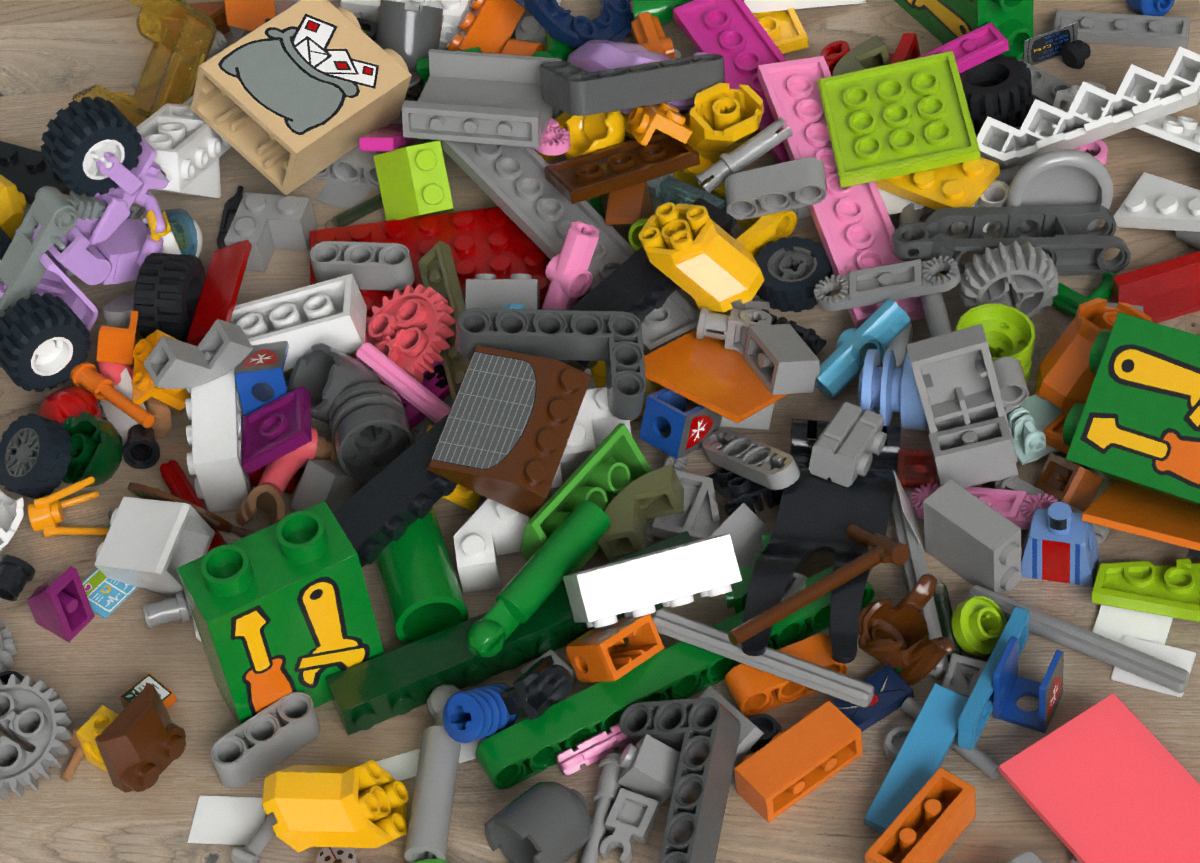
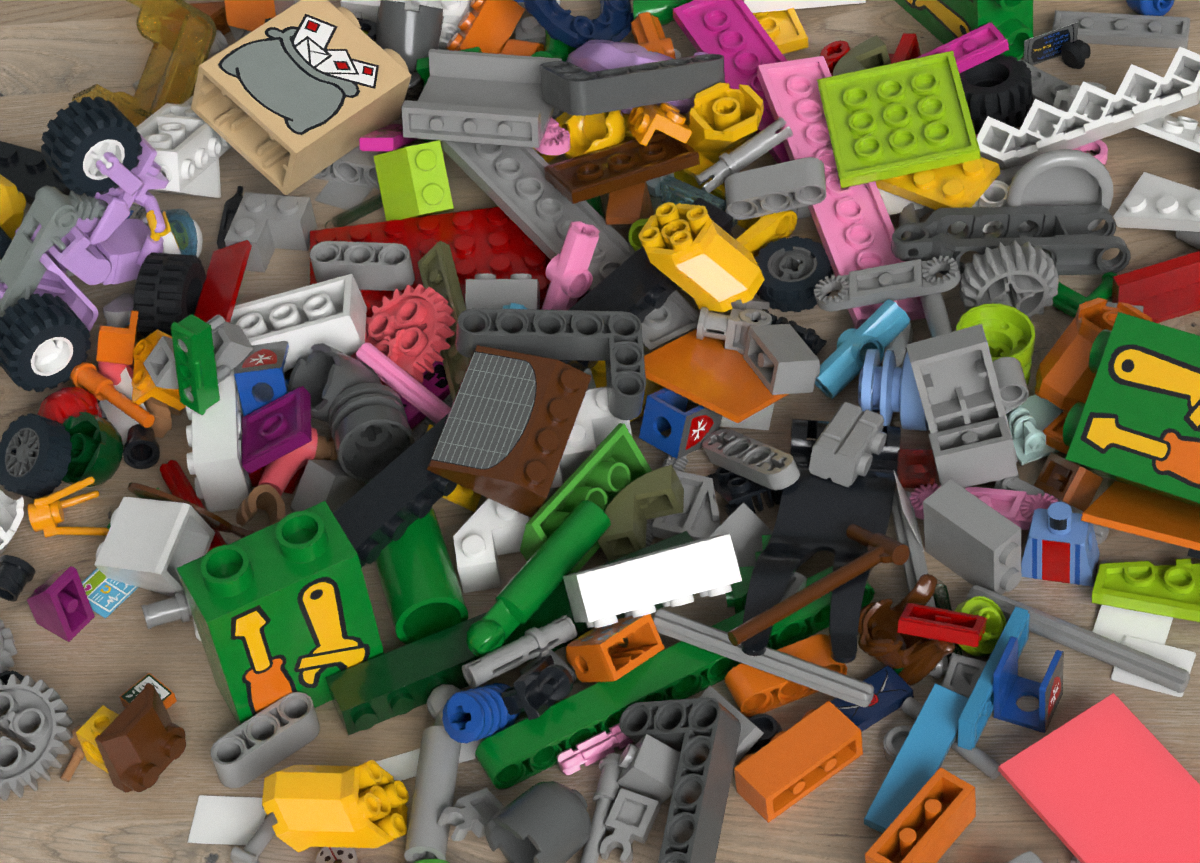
none -> green piece [171,314,231,415]
none -> light grey plate [437,788,505,841]
none -> light grey pin [462,615,577,688]
none -> red tile [897,603,987,648]

